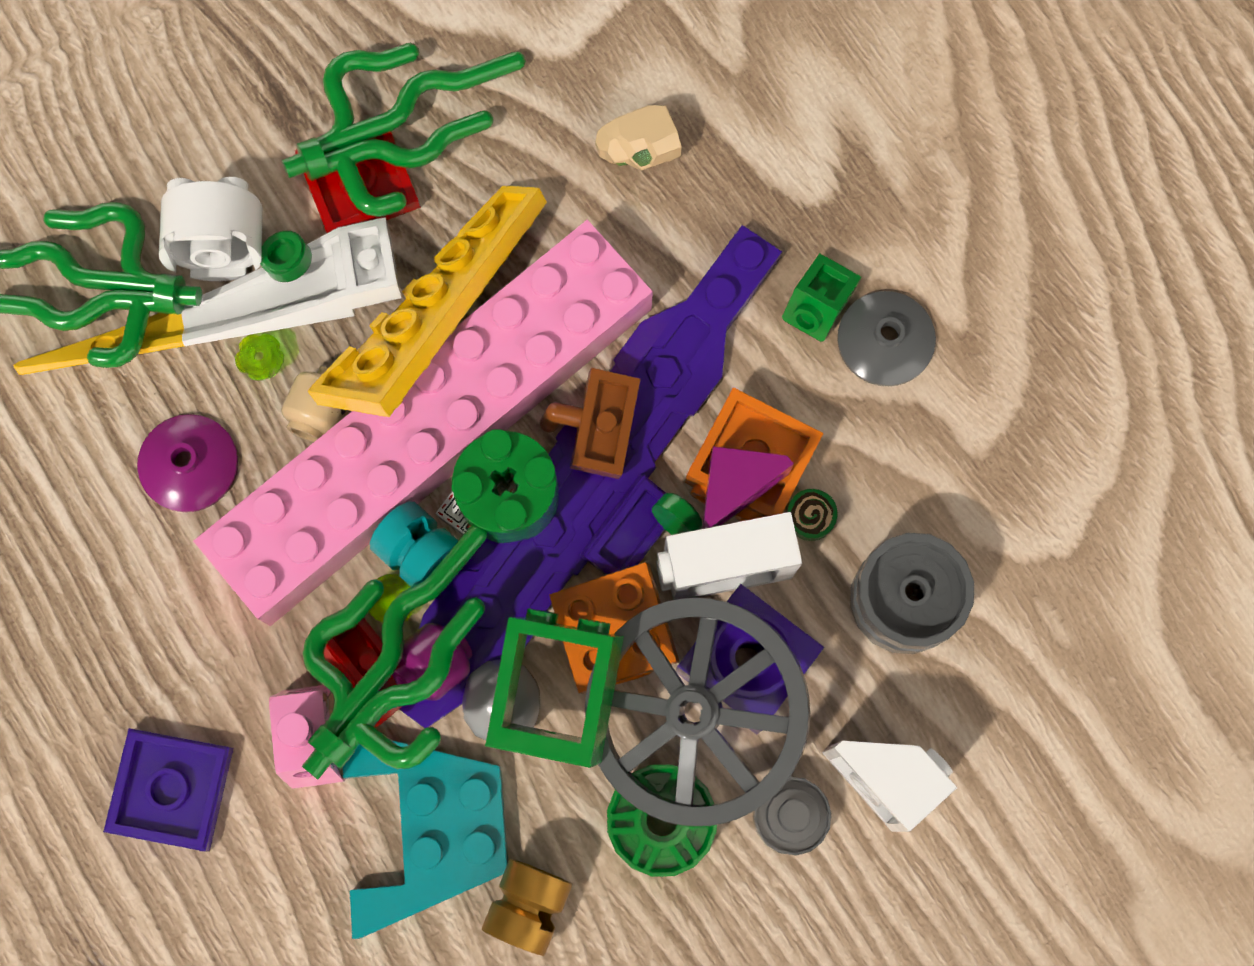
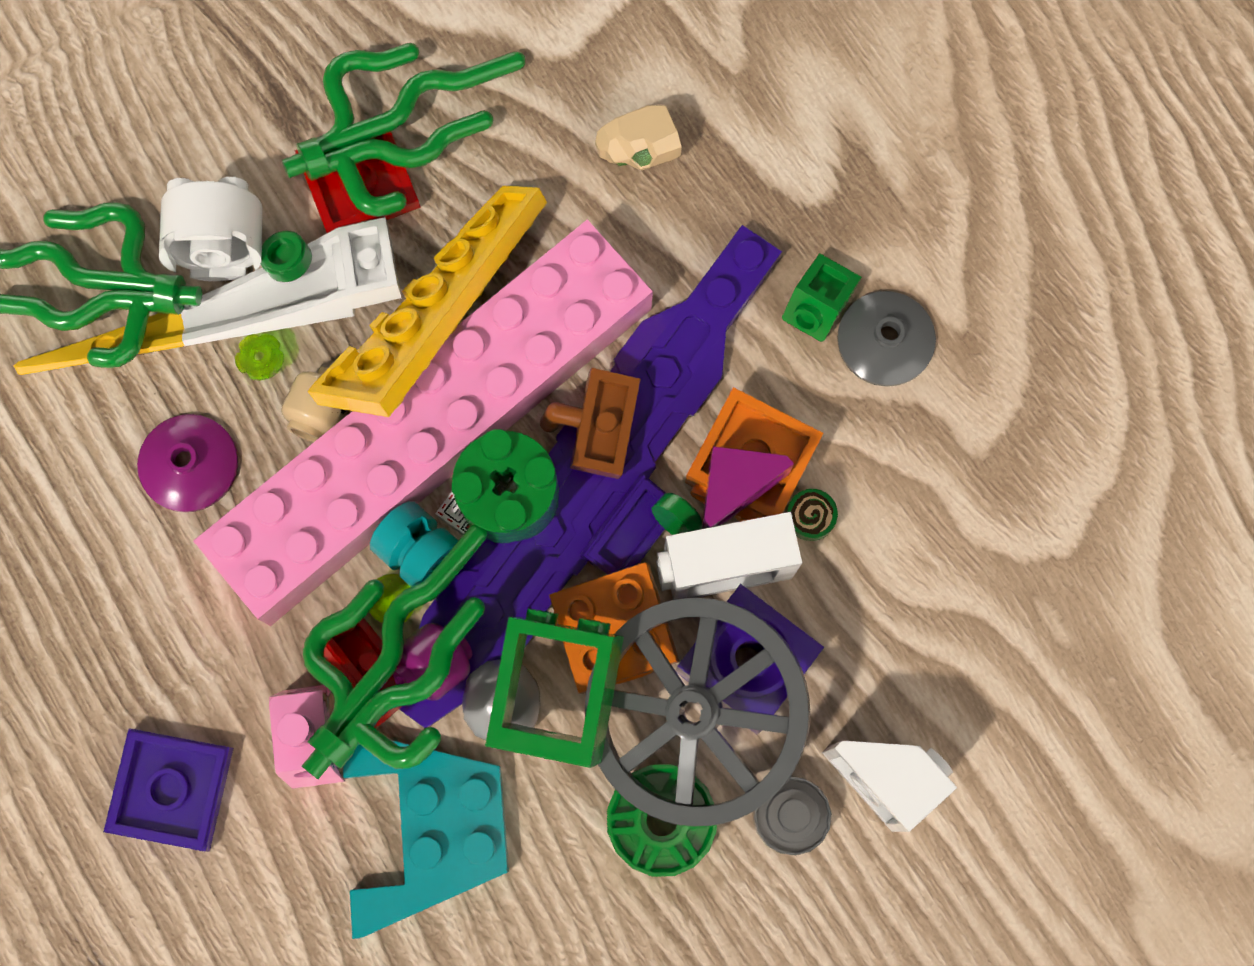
pearl gold wheel [481,858,573,956] -> none
dark grey wheel [850,533,974,654] -> none

